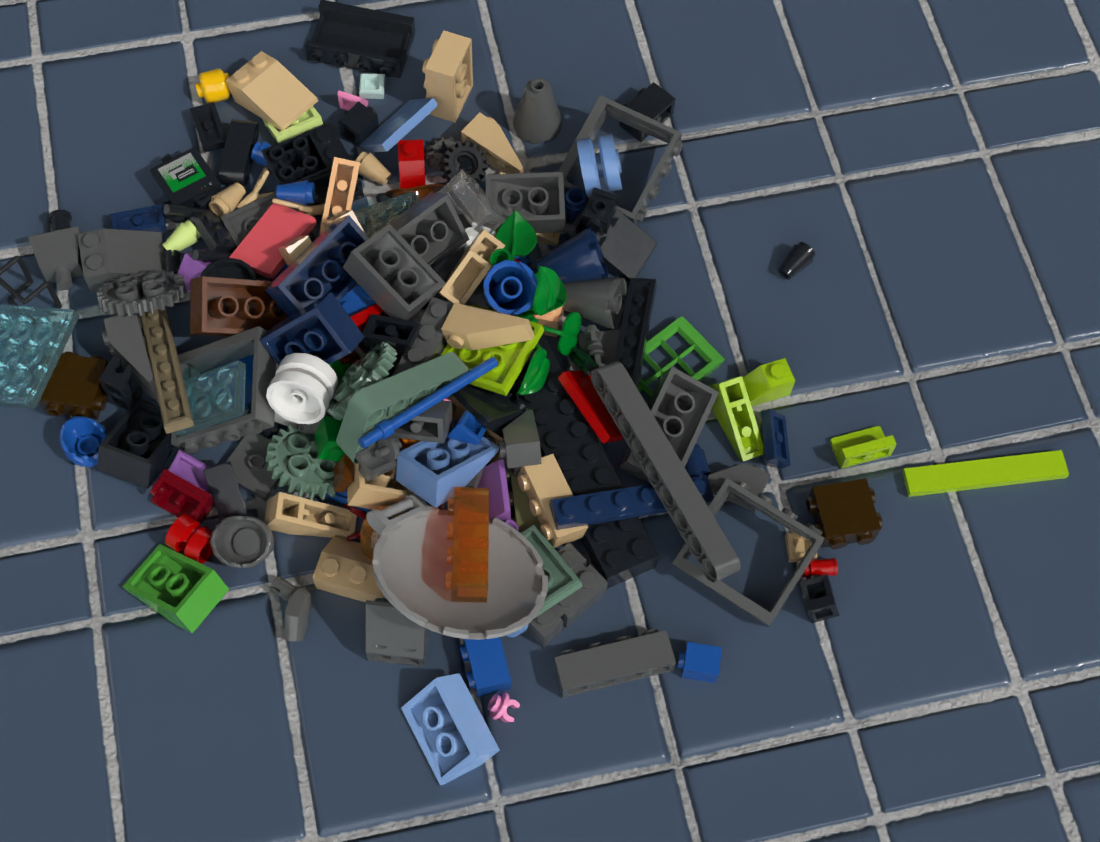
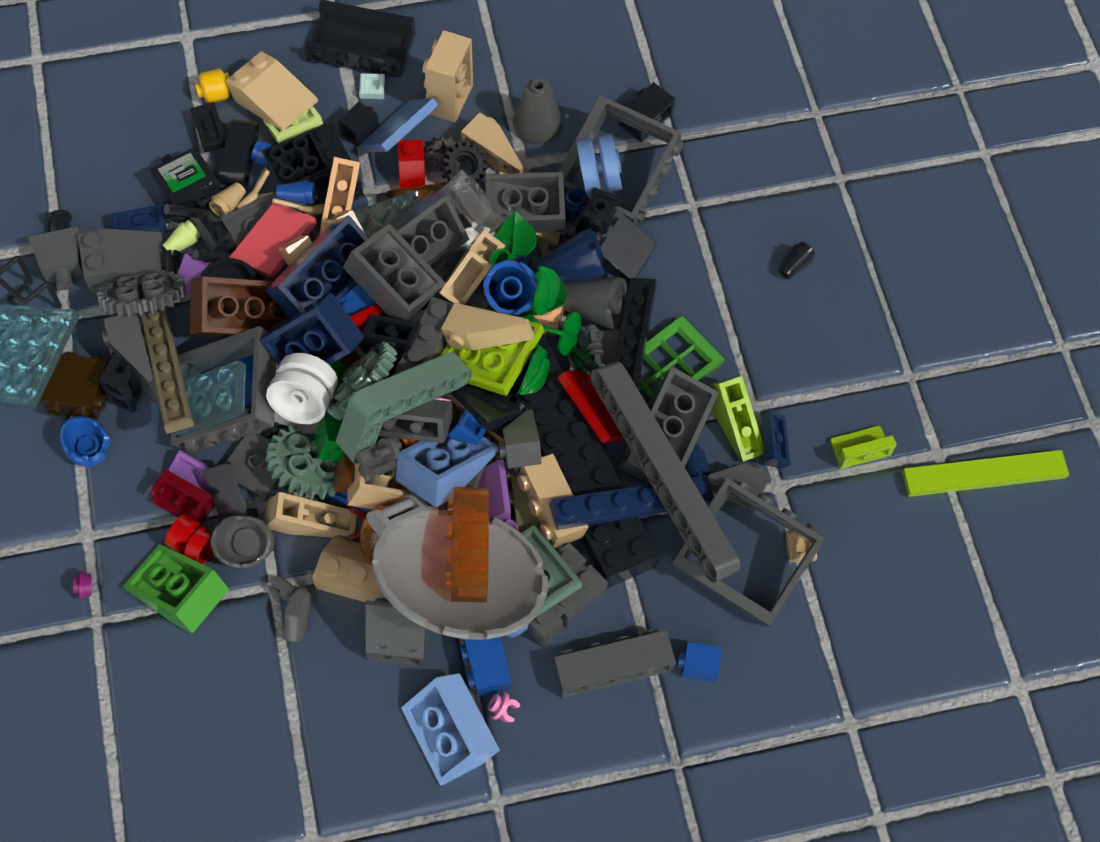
black slope [97,398,174,489] -> none
bright pink slope [337,91,368,111] -> none
tan cone [355,151,392,186] -> none
blue bar [358,357,498,449] -> none
lime slope [743,358,795,407] -> none
black brick [800,574,840,623] -> none
red pin [802,558,838,578] -> none
dark brown brick [806,478,883,549] -> none
none -> magenta plate [73,571,91,599]

